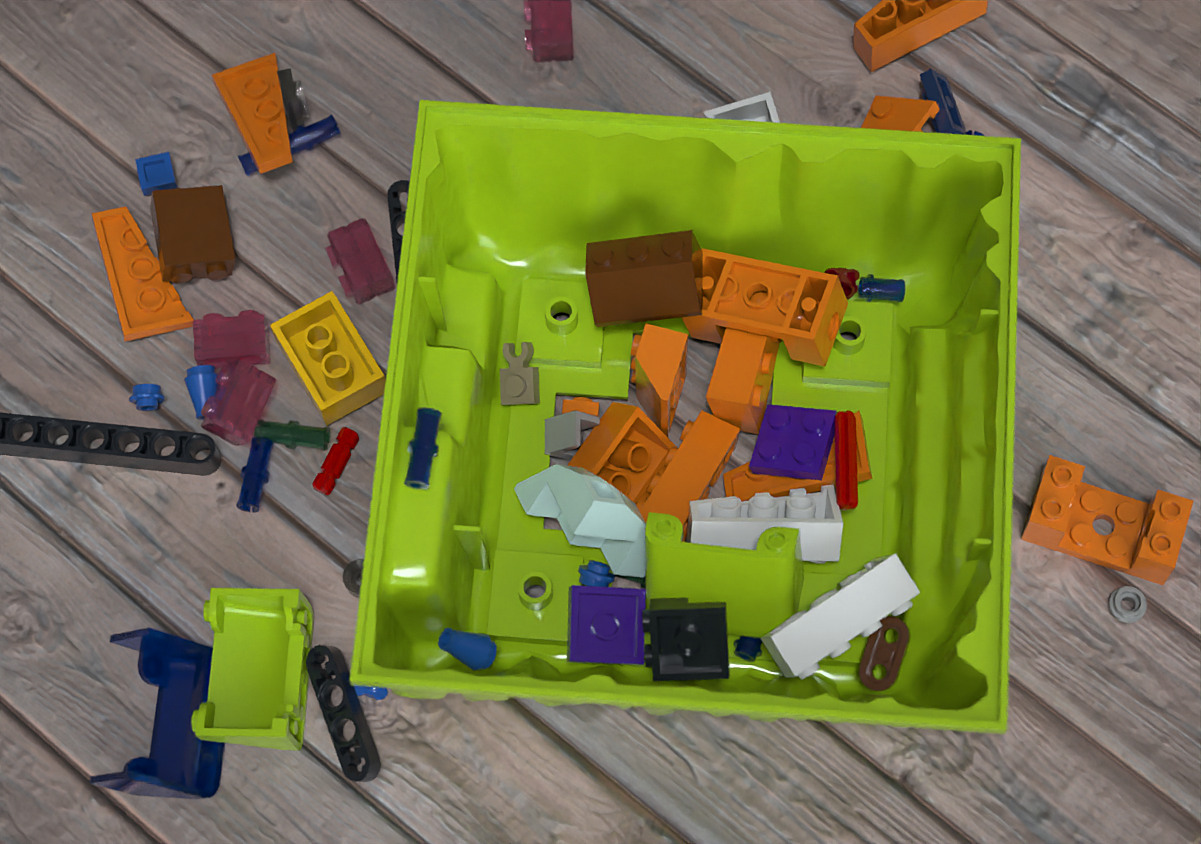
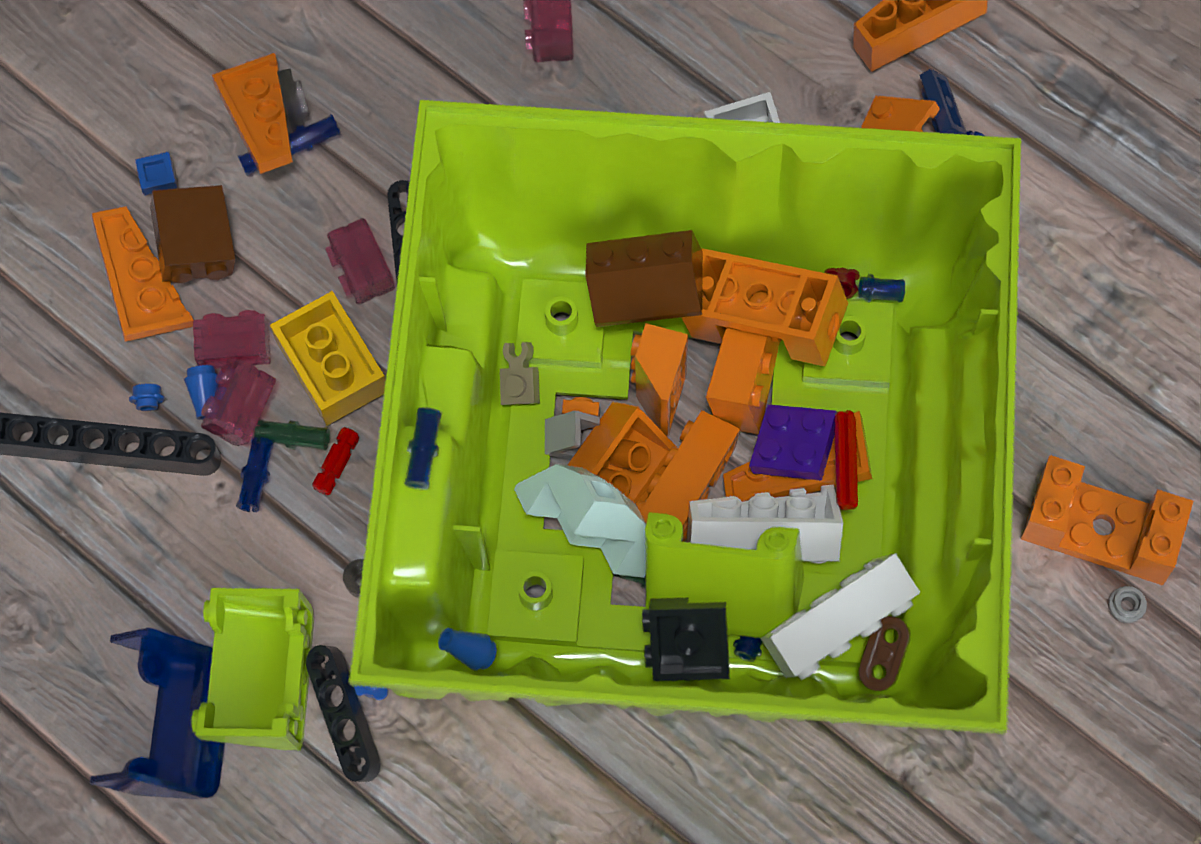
dark purple plate [567,585,646,666] -> none
blue plate [578,560,615,587] -> none

